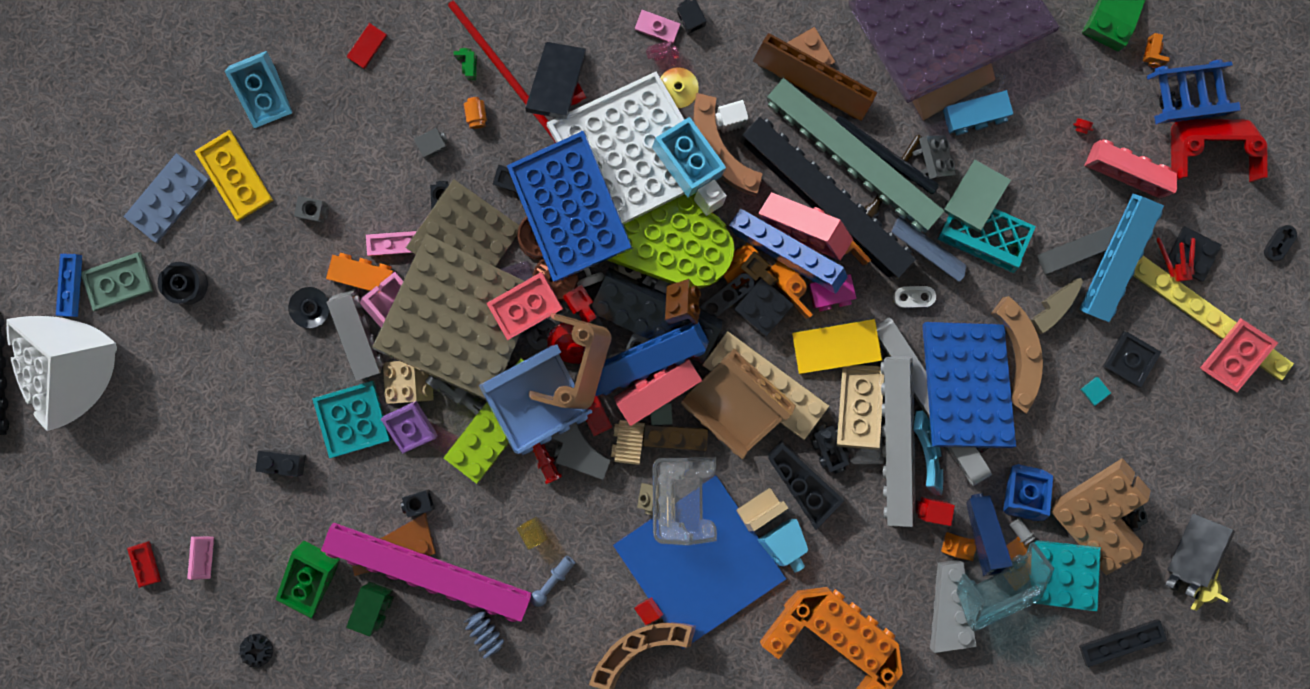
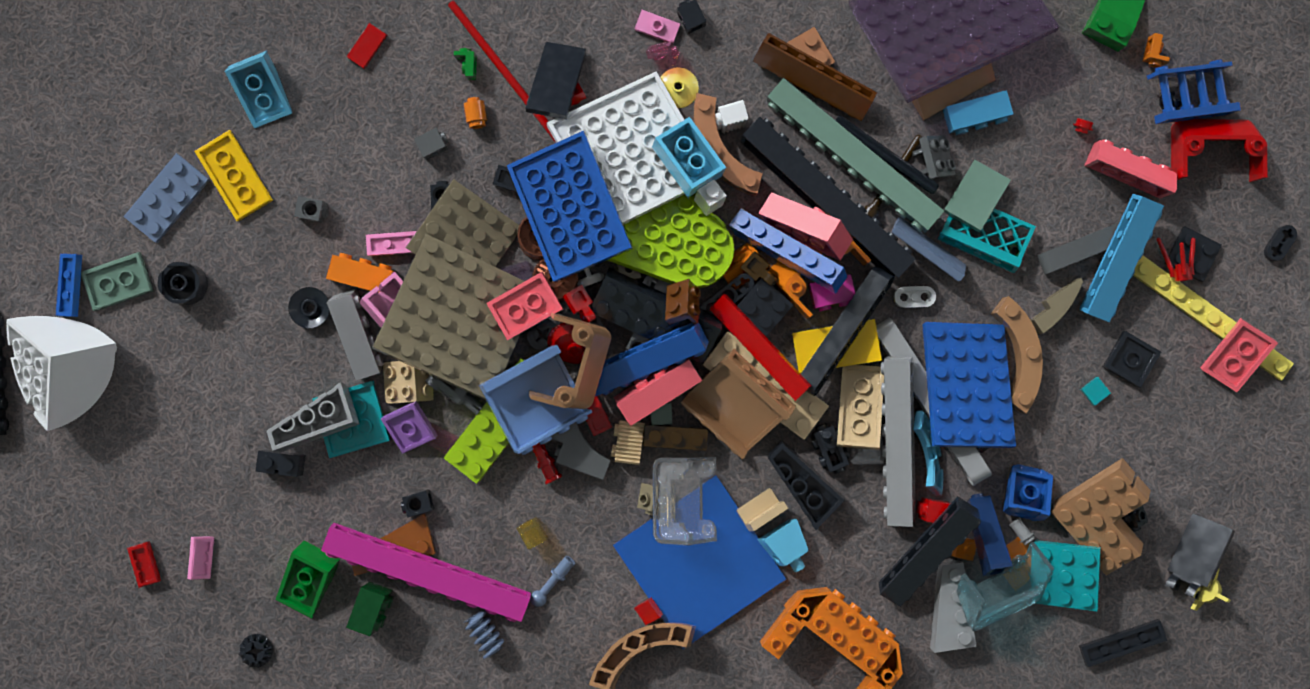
none -> light grey wedge [267,382,359,453]
none -> red tile [710,294,812,401]
none -> black beam [801,266,895,396]
none -> black brick [879,496,981,607]

